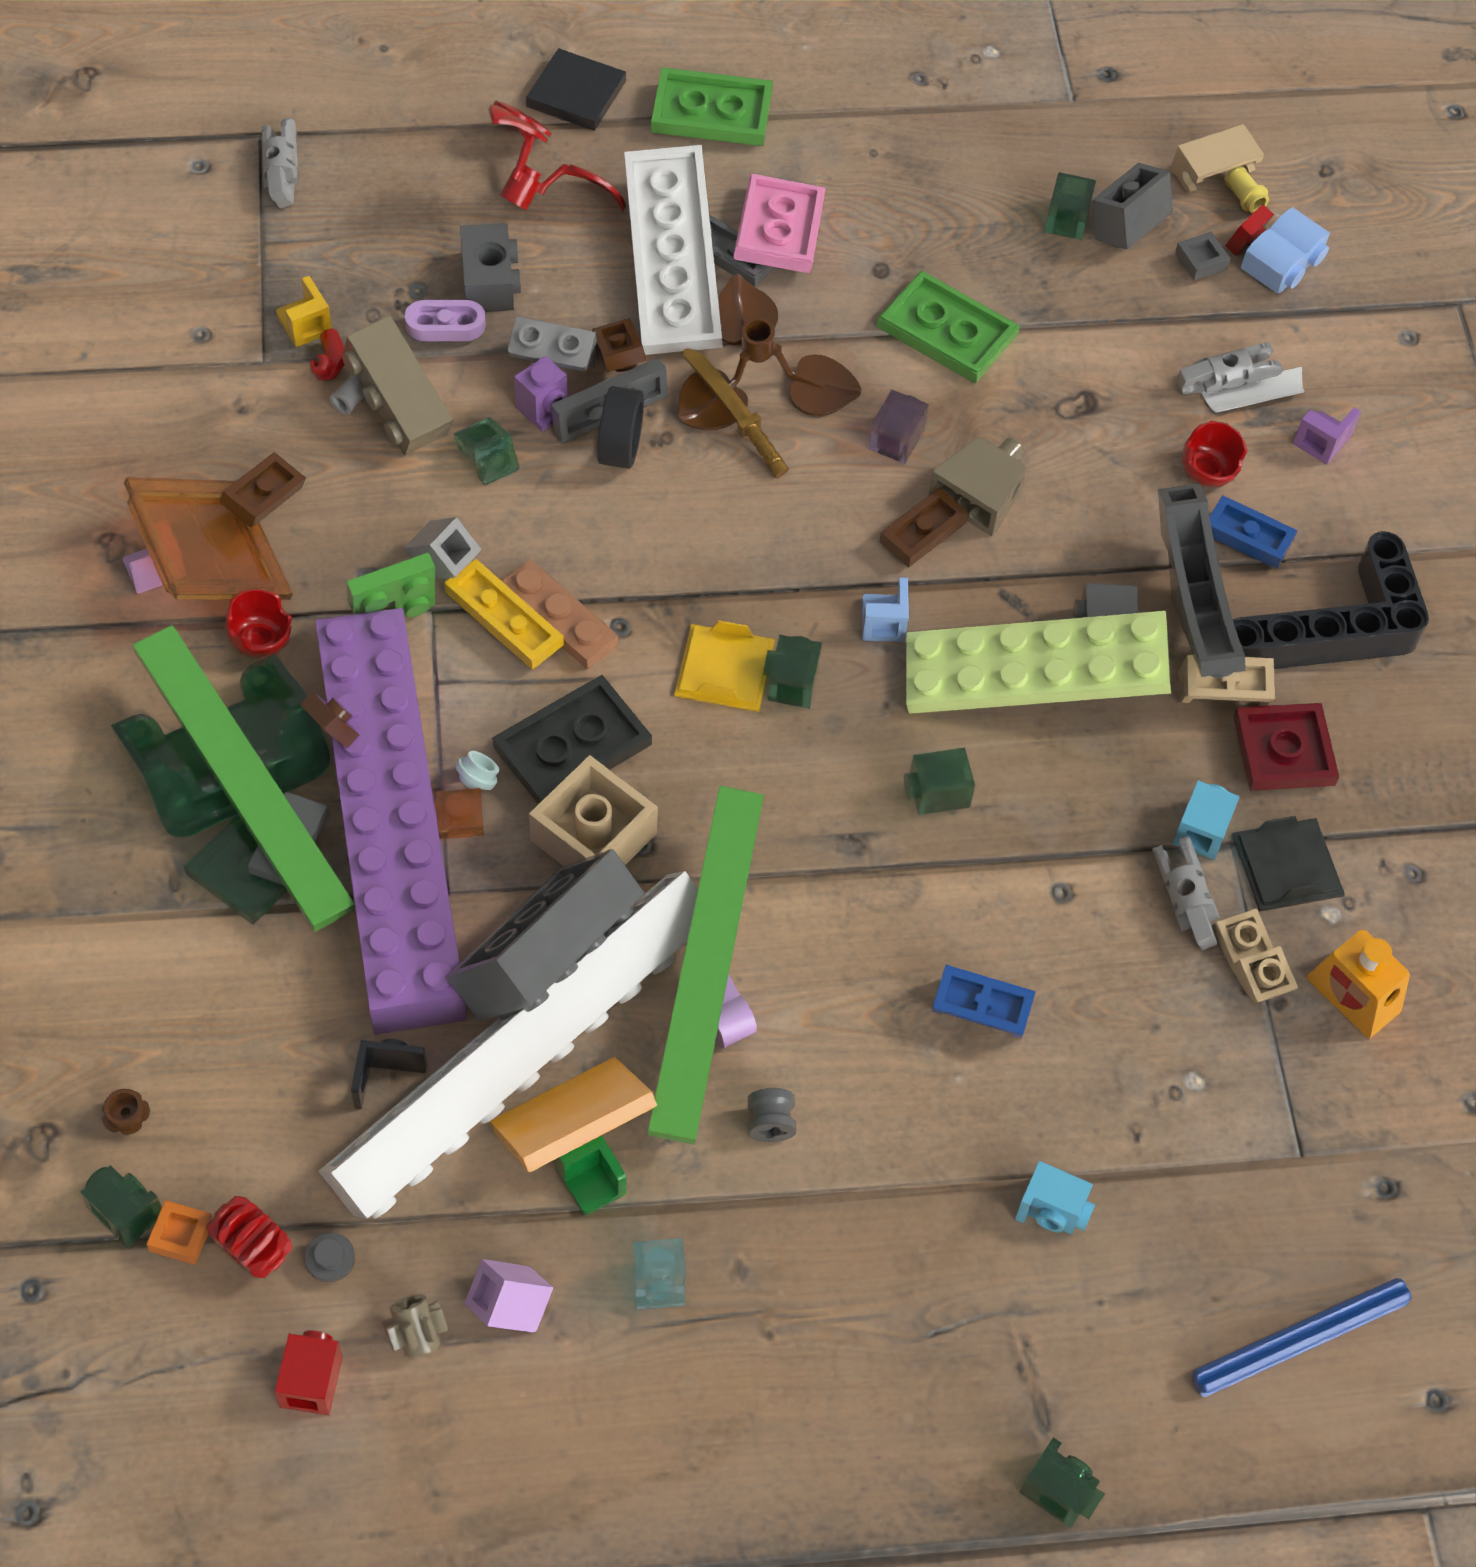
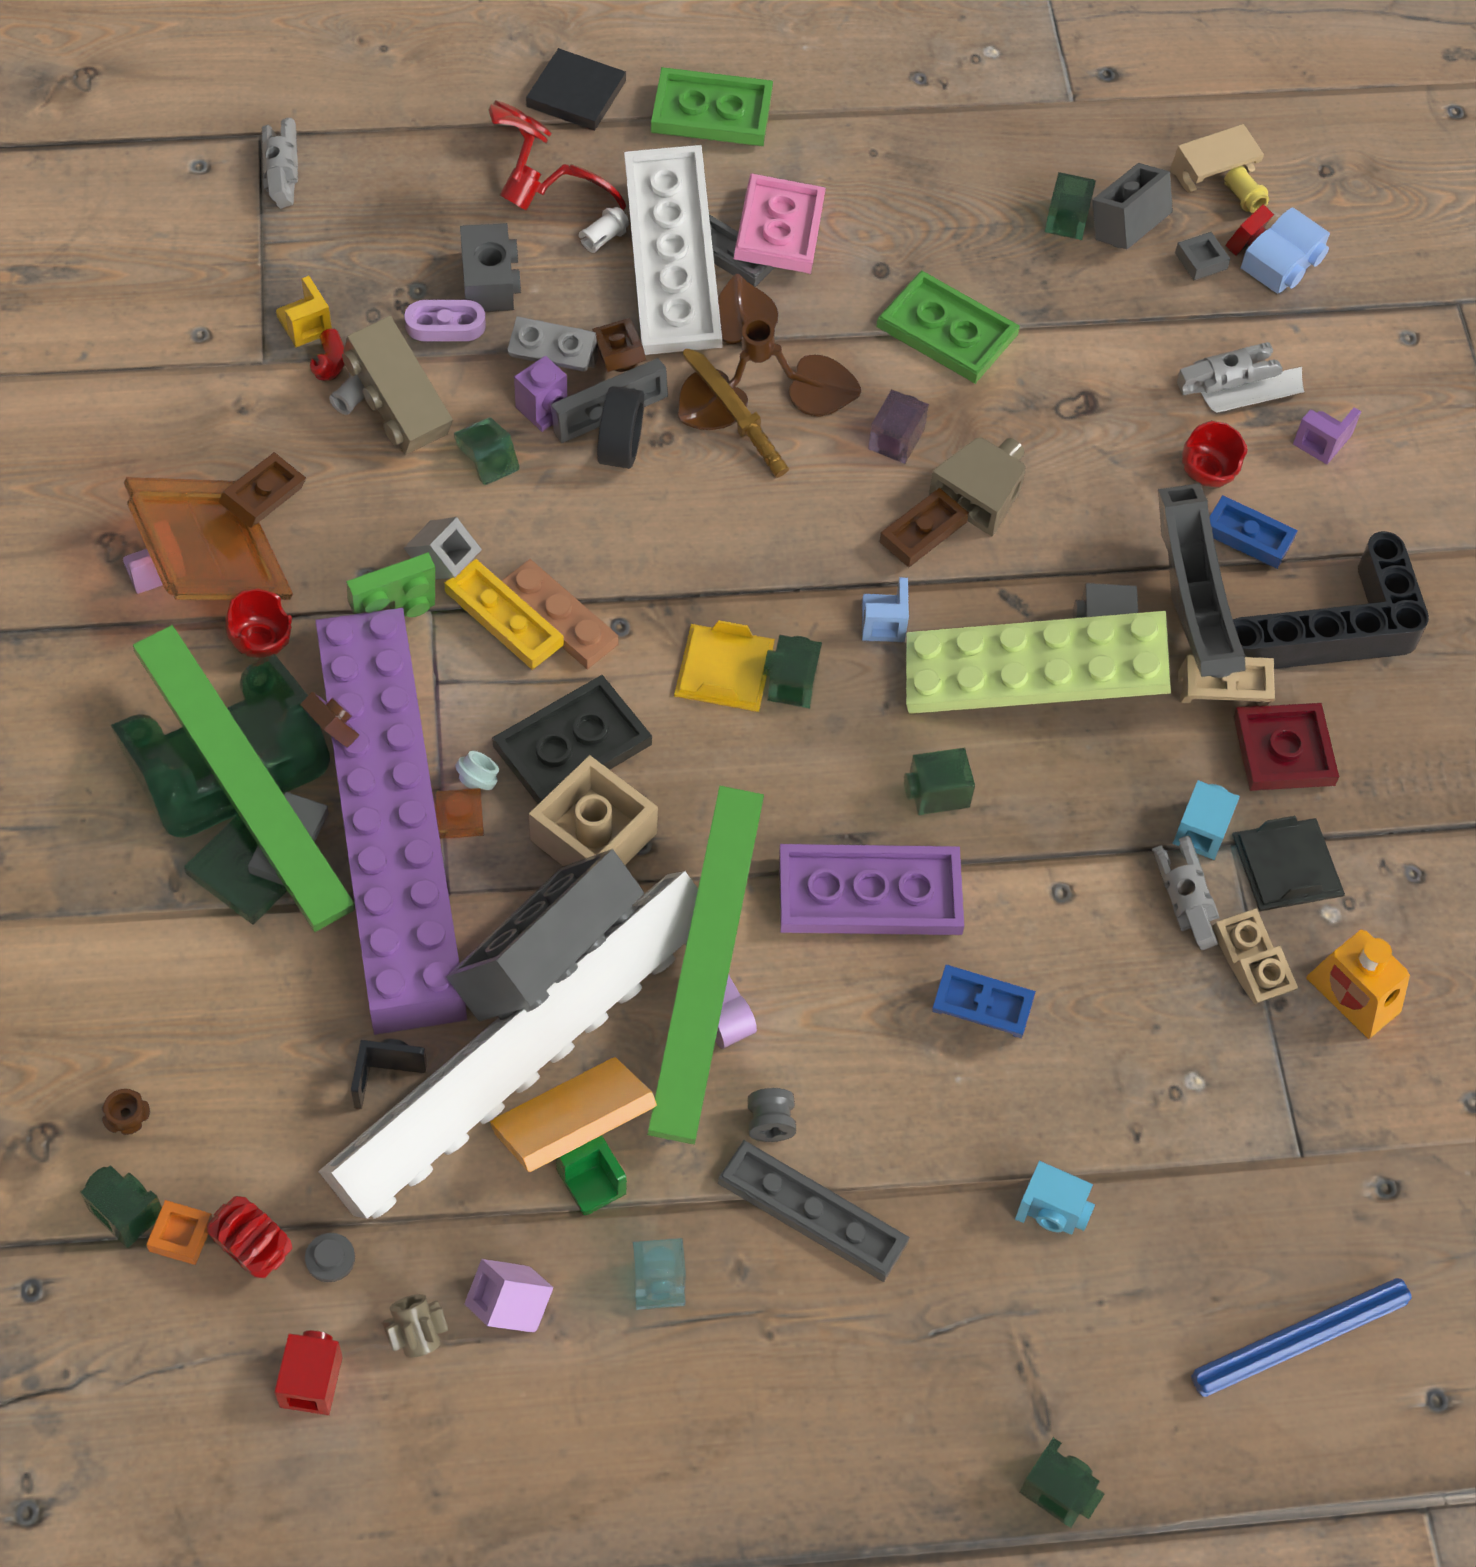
none -> white pin [579,207,629,253]
none -> dark grey tile [718,1140,910,1282]
none -> medium lavender plate [779,844,964,935]

